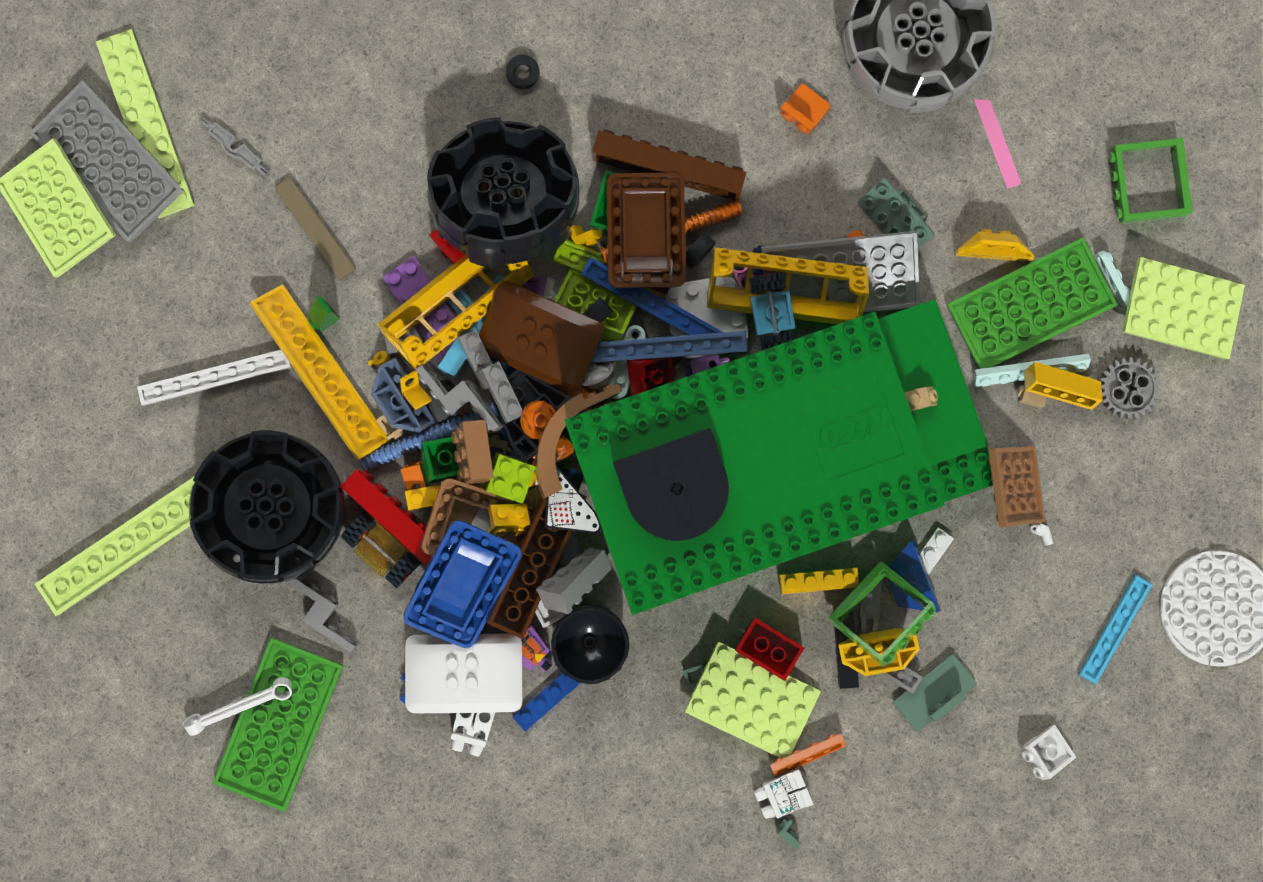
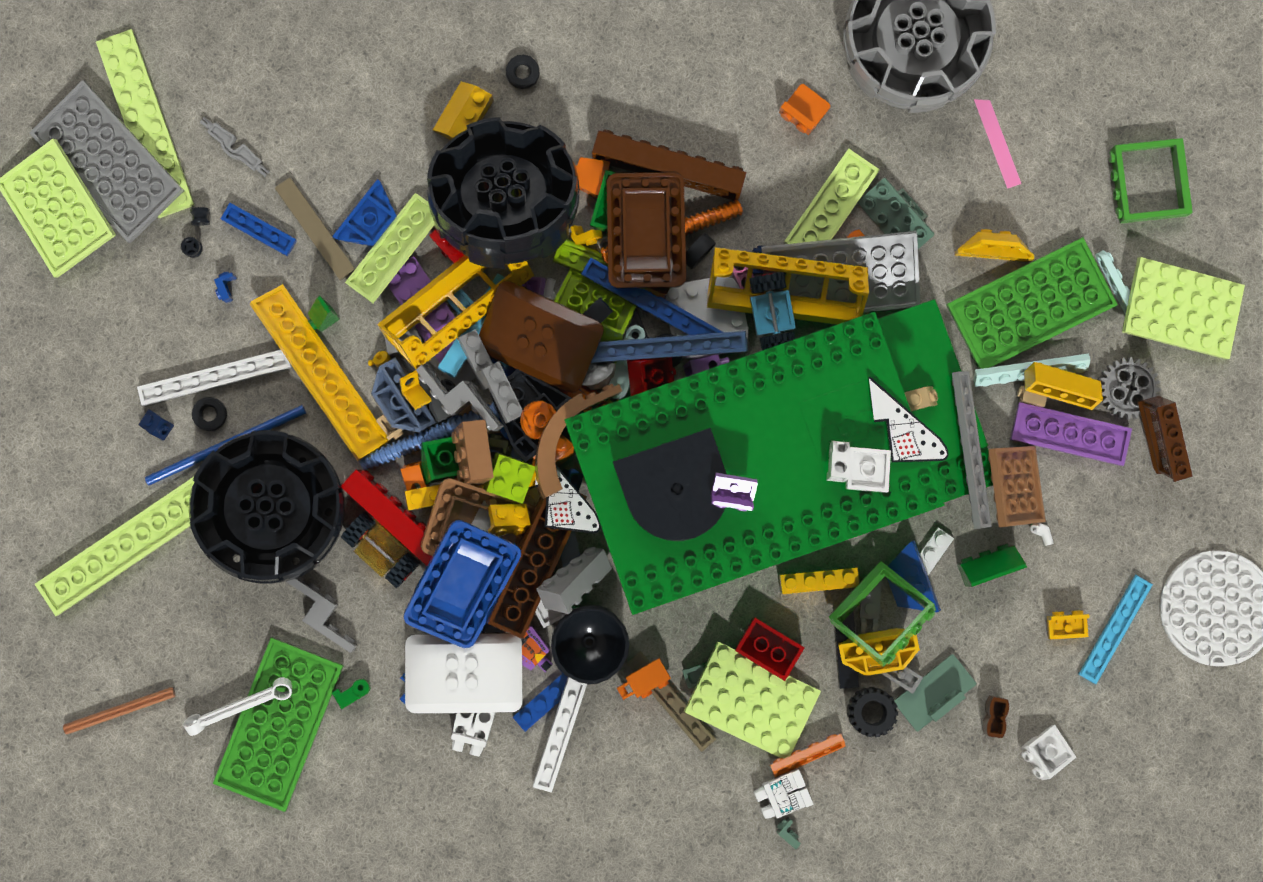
none -> nougat axle [63,687,175,734]
none -> dark blue bracket [138,409,174,441]
none -> blue piece [145,405,306,486]
none -> black wheel [181,237,203,258]
none -> black wheel [190,207,210,226]
none -> black tyre [192,397,227,431]
none -> blue bracket [214,272,237,303]
none -> blue plate [220,203,297,257]
none -> blue wing [332,179,397,247]
none -> green leg [332,679,371,710]
none -> yellowish green plate [345,193,434,303]
none -> yellow slope [433,81,494,140]
none -> white plate [533,677,587,793]
none -> orange torso [575,157,611,199]
none -> orange brick [616,657,671,700]
none -> dark tan tile [626,651,716,752]
none -> bracket [711,473,758,511]
none -> yellowish green plate [784,149,880,244]
none -> white leg [827,441,850,482]
none -> white plate [846,447,891,493]
none -> black tyre [847,687,898,738]
none -> white sticker [869,377,949,462]
none -> light grey plate [952,371,992,529]
none -> green slope [957,543,1027,587]
none -> reddish brown brick [982,695,1009,738]
none -> medium lavender plate [1010,402,1132,466]
none -> yellow bracket [1047,610,1090,639]
none -> reddish brown window [1138,396,1193,482]

